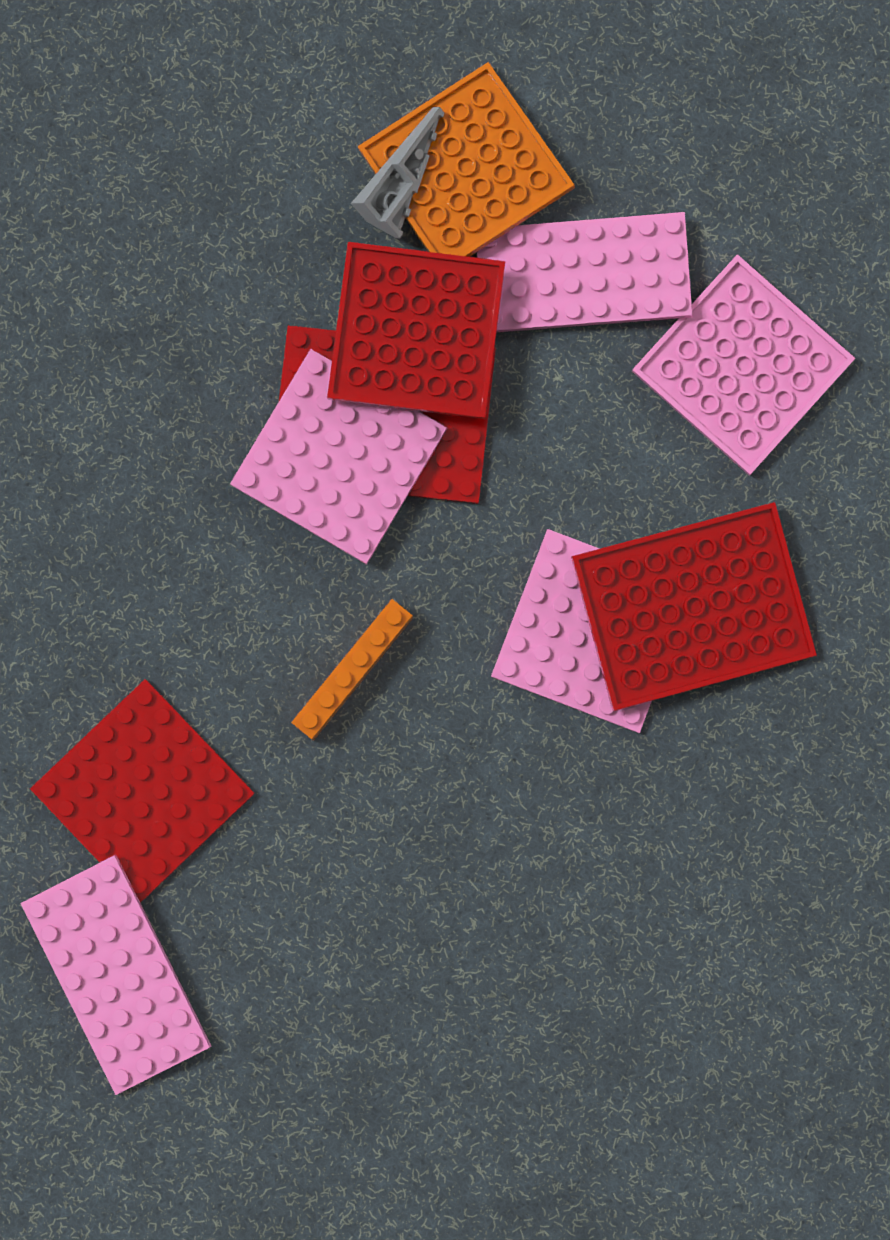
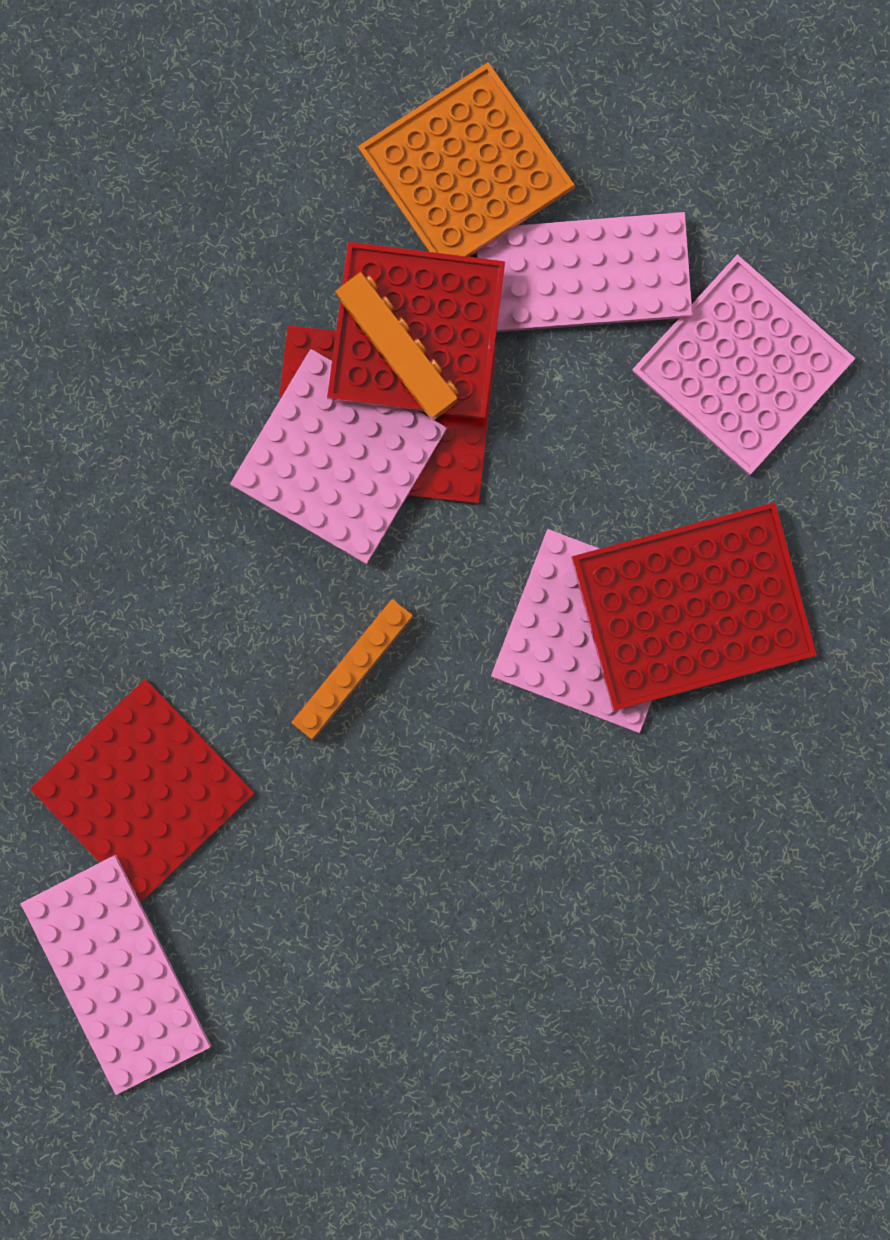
light grey wedge [351,107,444,238] -> none
none -> orange brick [335,272,459,421]

